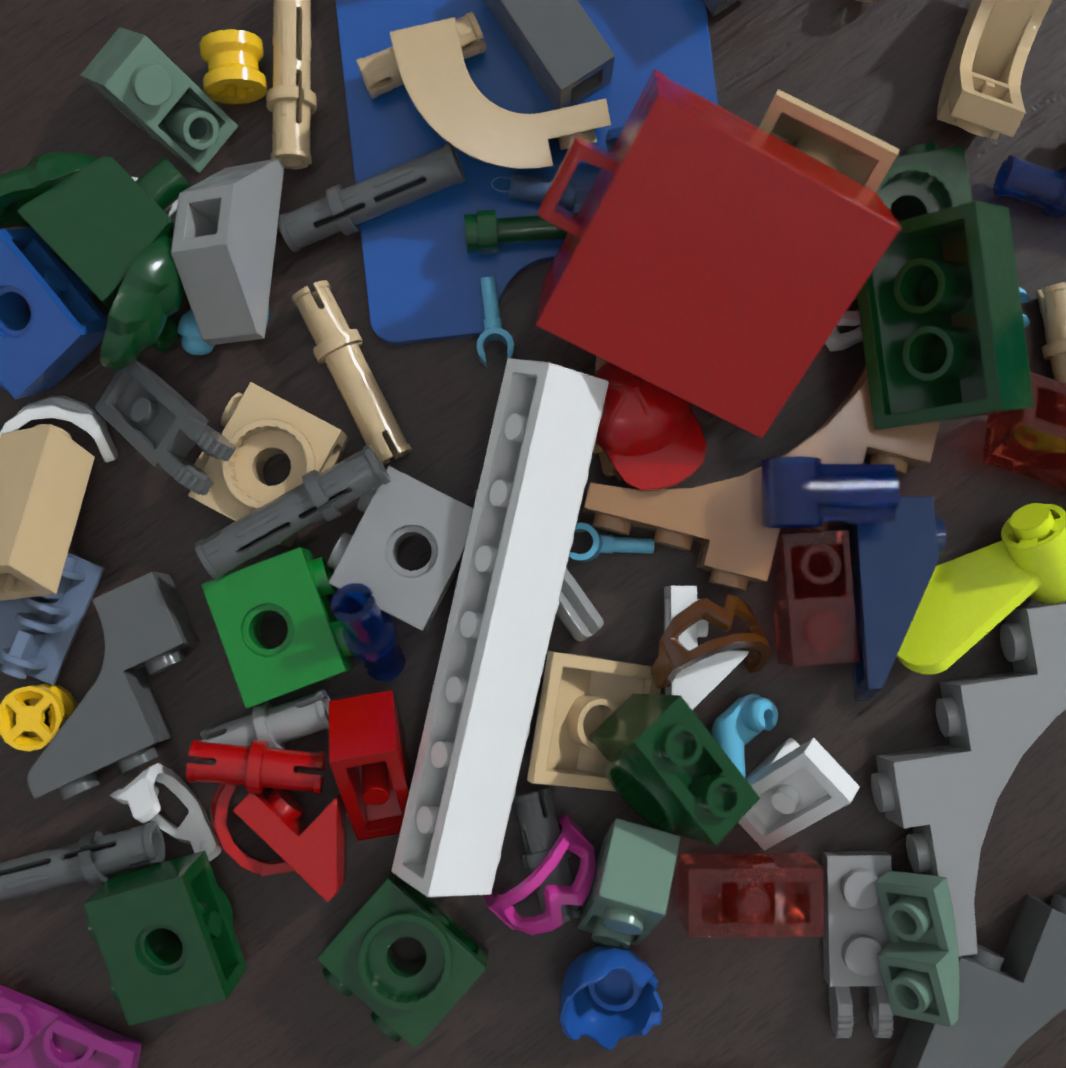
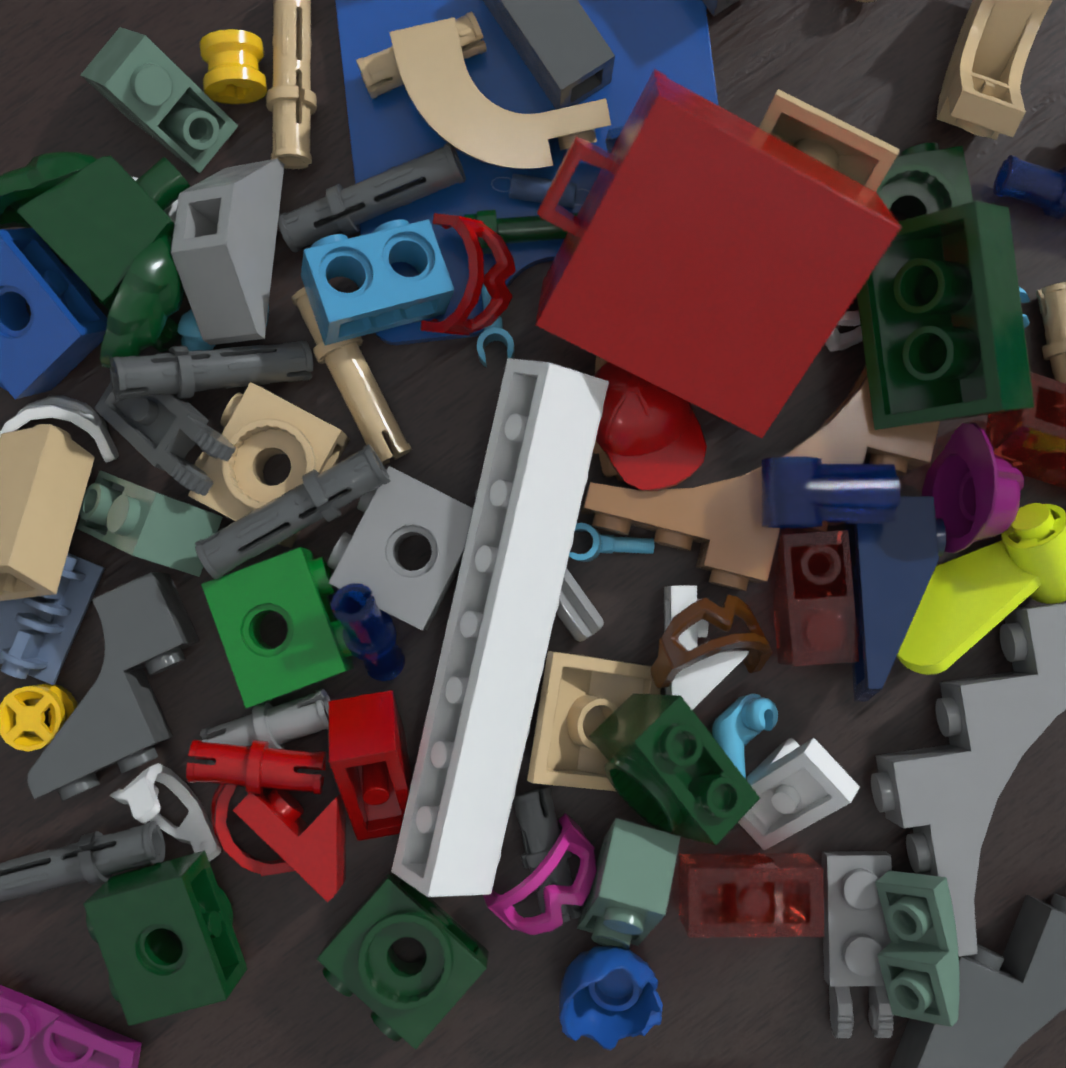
none -> sand green slope [77,470,223,577]
none -> dark grey pin [110,340,313,401]
none -> dark azure brick [301,219,455,346]
none -> red helmet [420,213,516,336]
none -> magenta piece [922,423,1024,553]

